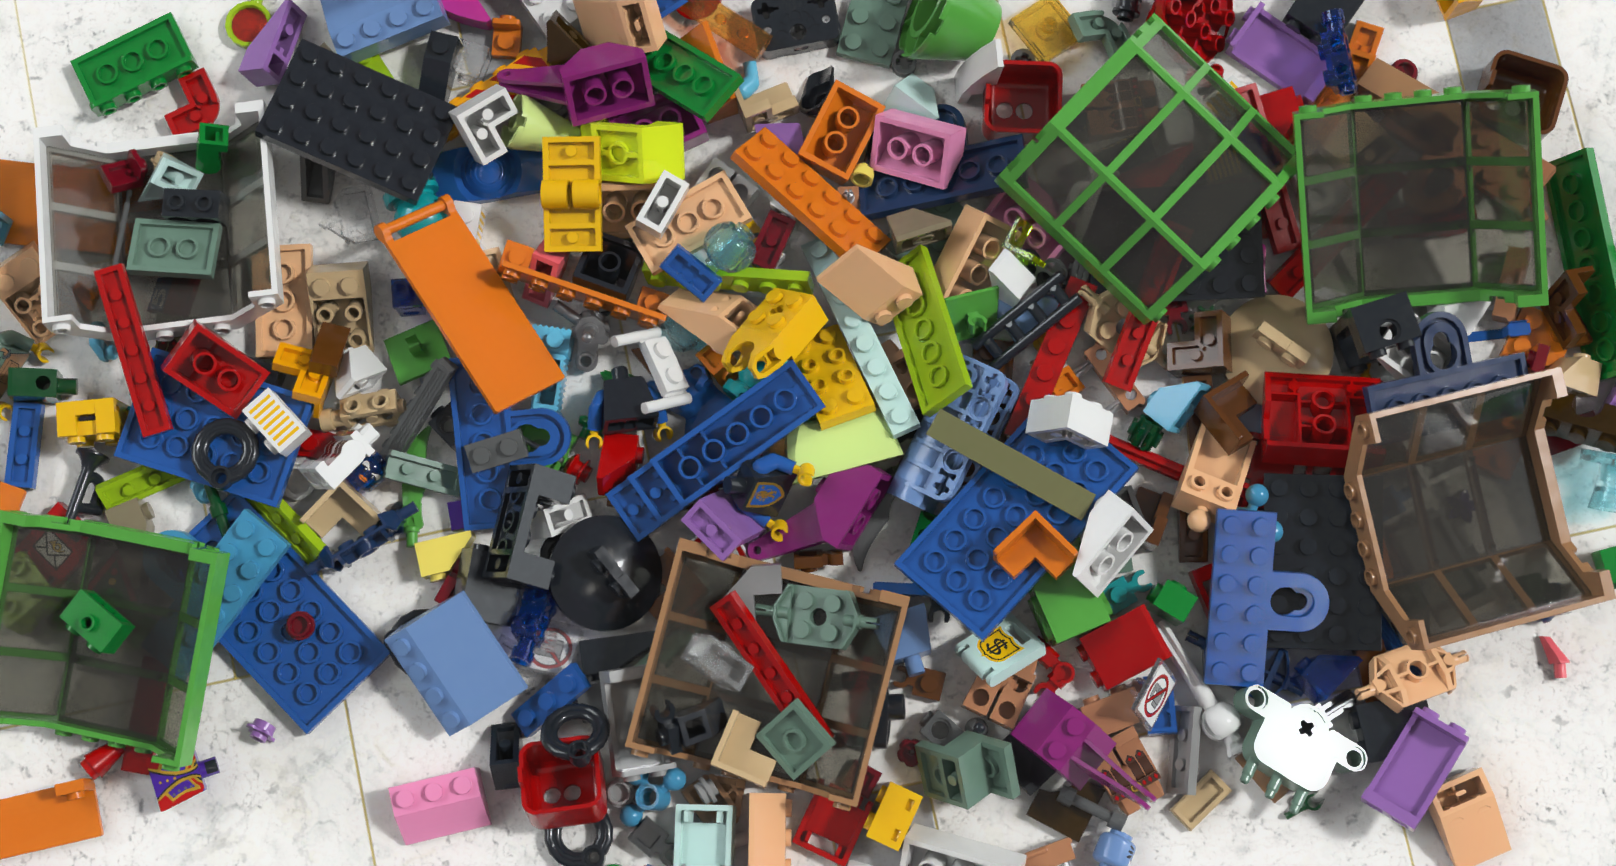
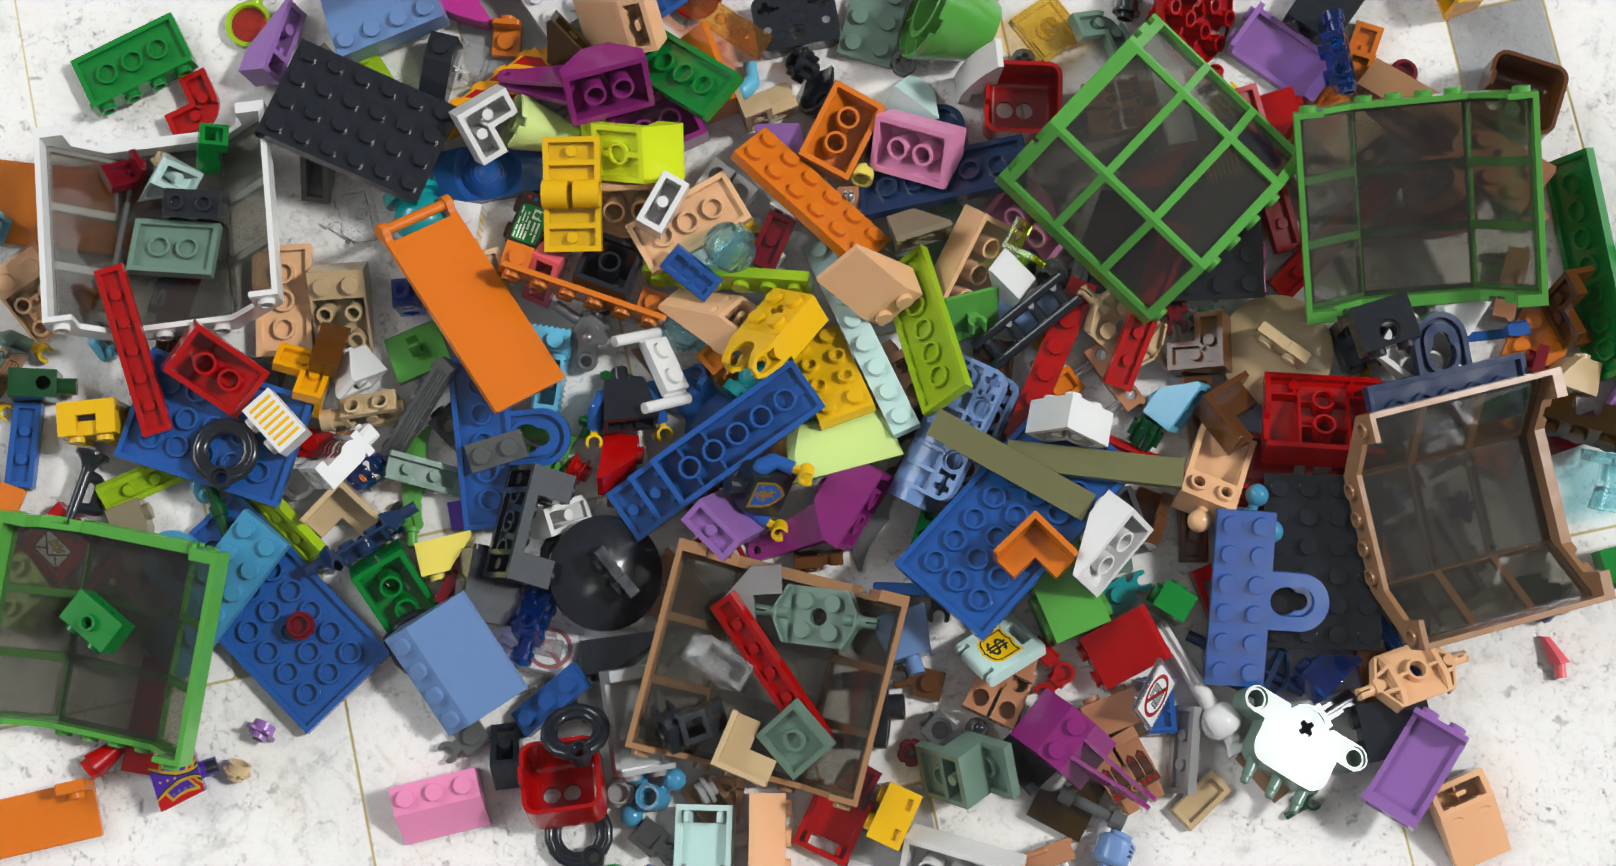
none -> tan plate [223,758,251,783]
none -> green slope [349,538,439,632]
none -> dark grey plate [438,719,491,764]
none -> brick [503,189,544,251]
none -> black gear [785,47,820,84]
none -> olive tile [1007,440,1185,490]

